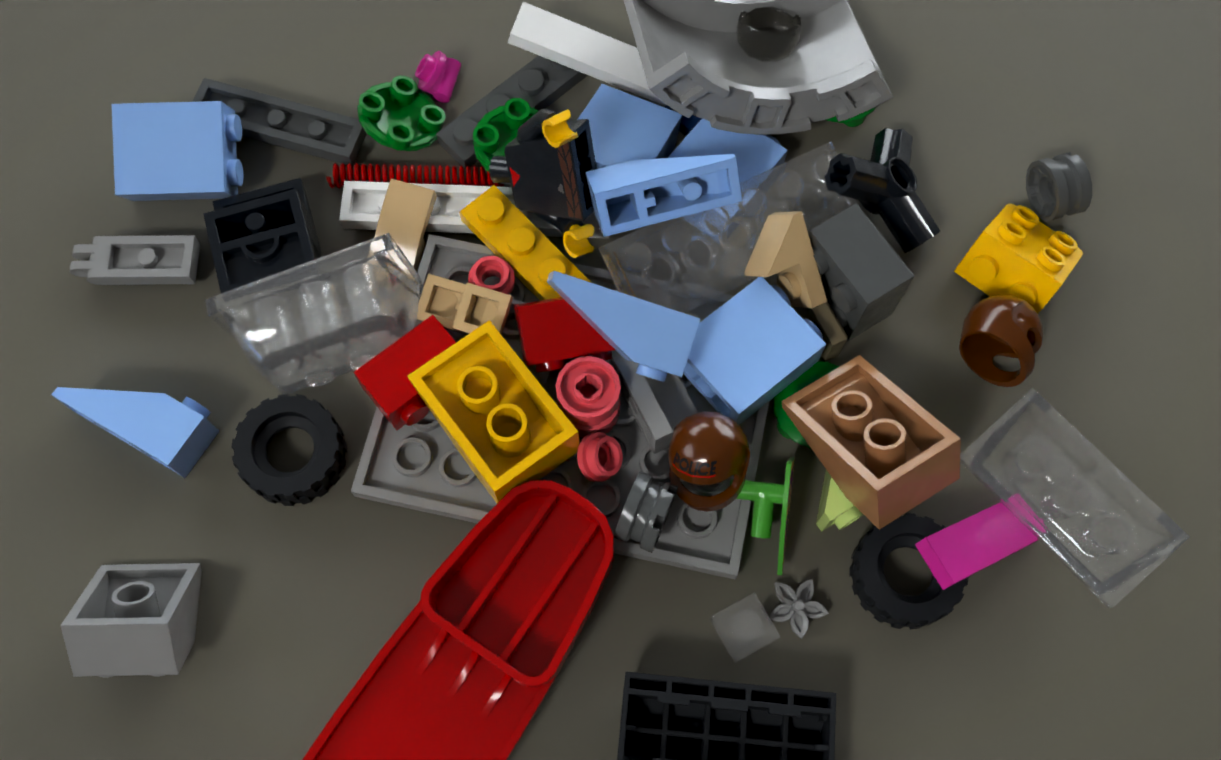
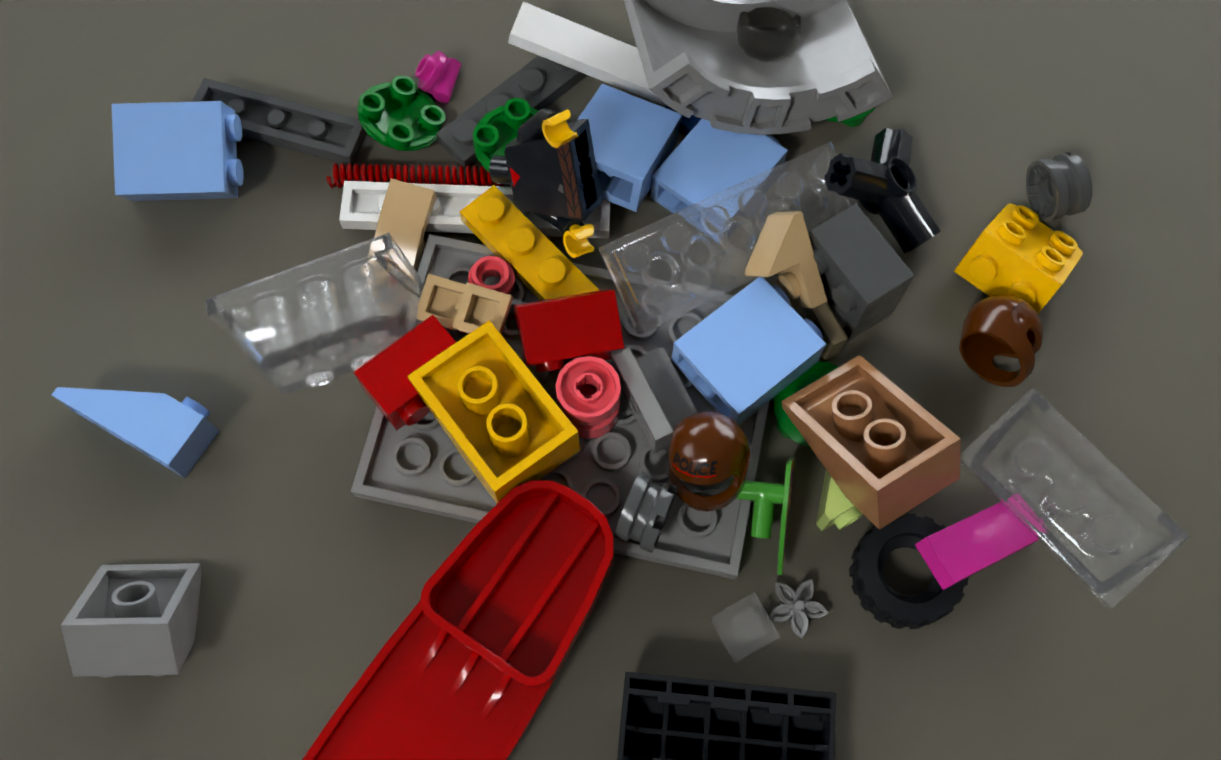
light grey hinge [69,235,200,285] -> none
black bracket [203,178,324,304] -> none
black tyre [231,394,347,506] -> none
light blue slope [547,271,700,382] -> none
coral plate [577,432,623,482] -> none
light blue slope [585,154,742,237] -> none

